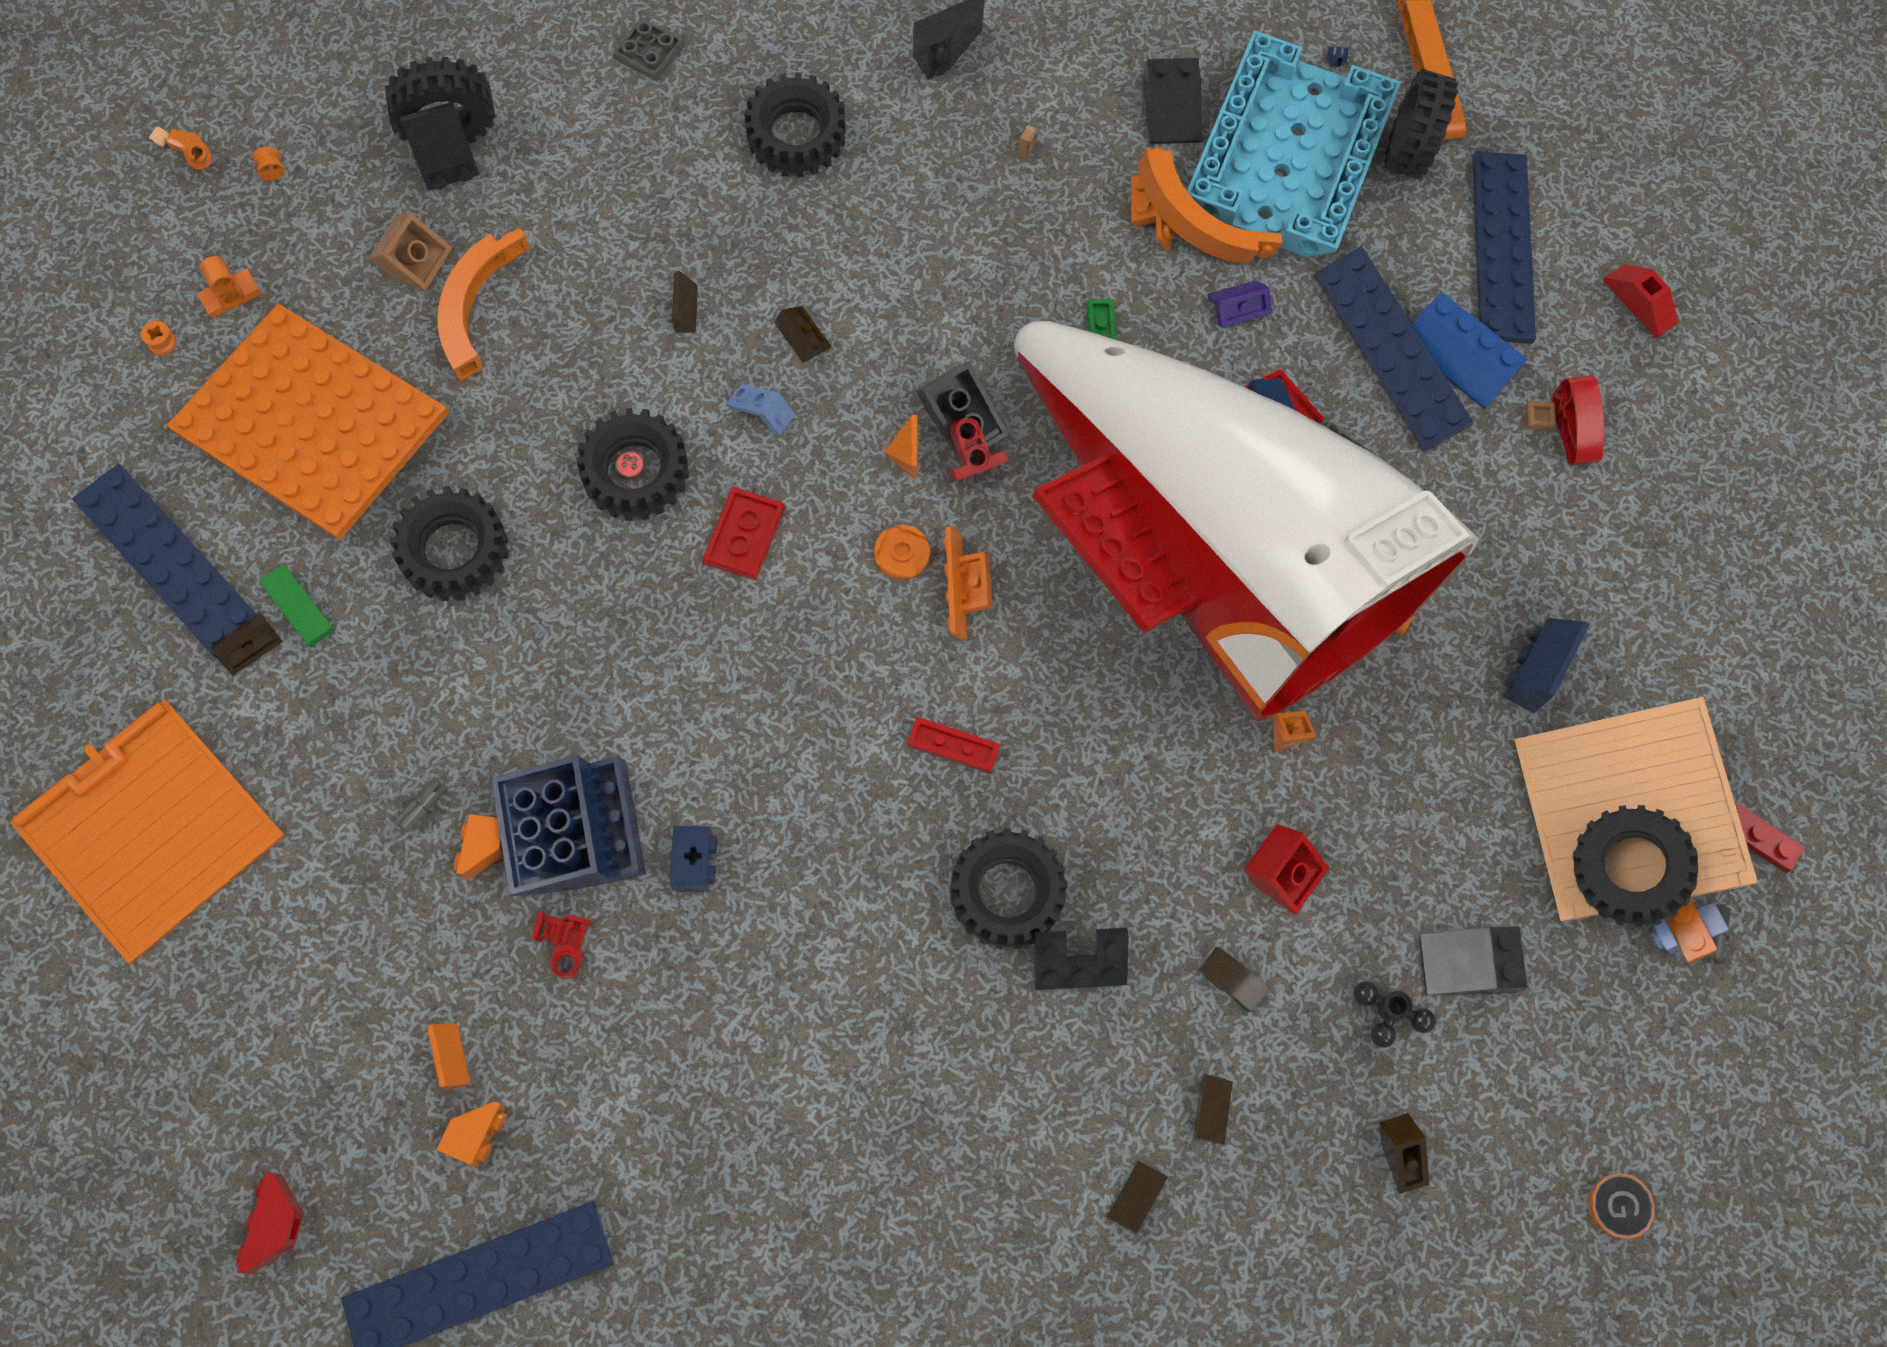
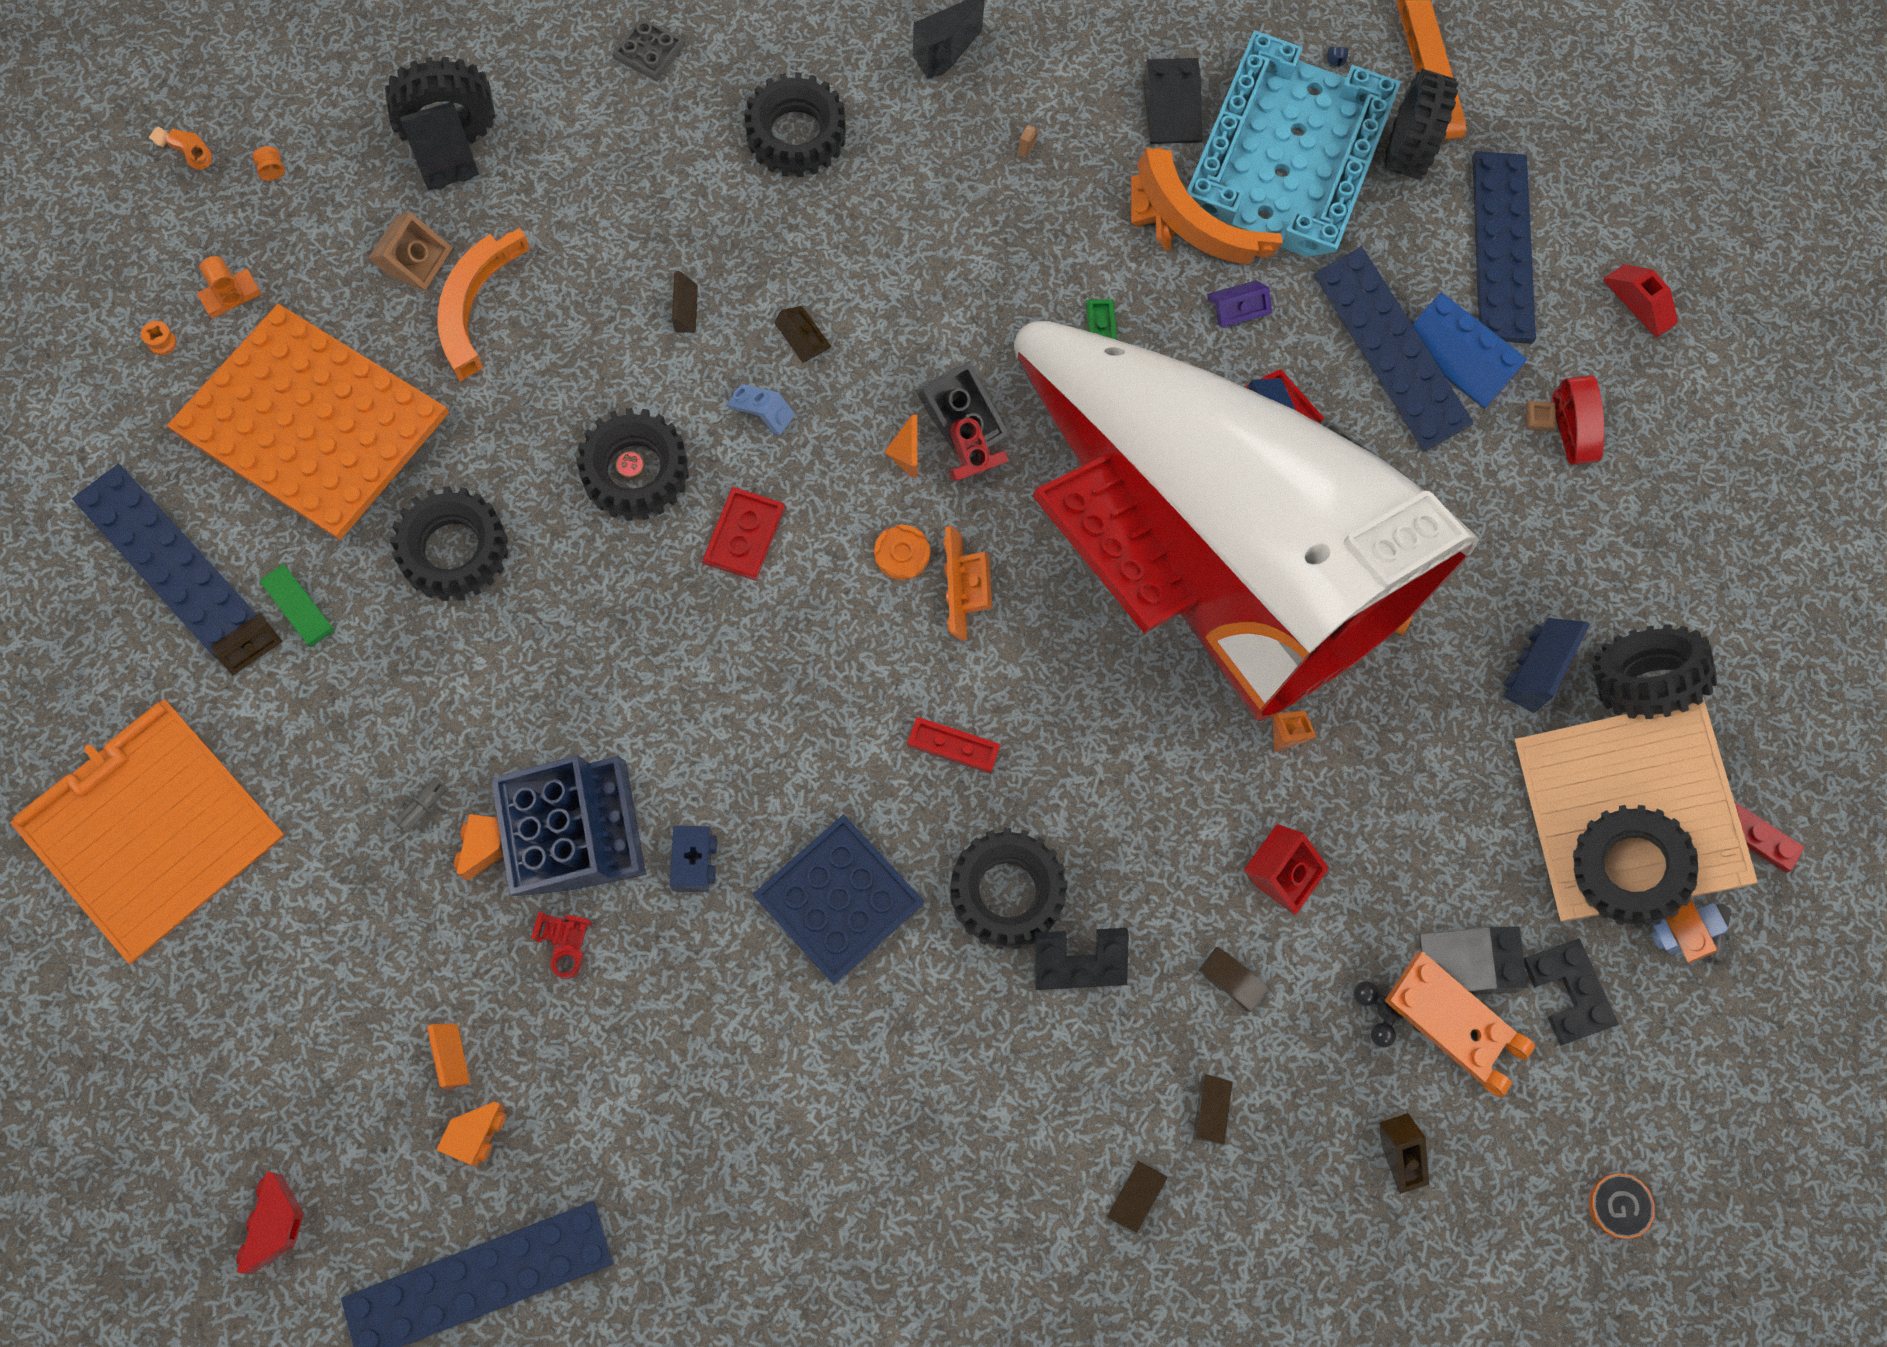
none -> dark blue plate [753,814,925,986]
none -> orange hinge [1385,951,1536,1098]
none -> black plate [1524,938,1619,1046]
none -> black tyre [1592,625,1717,719]

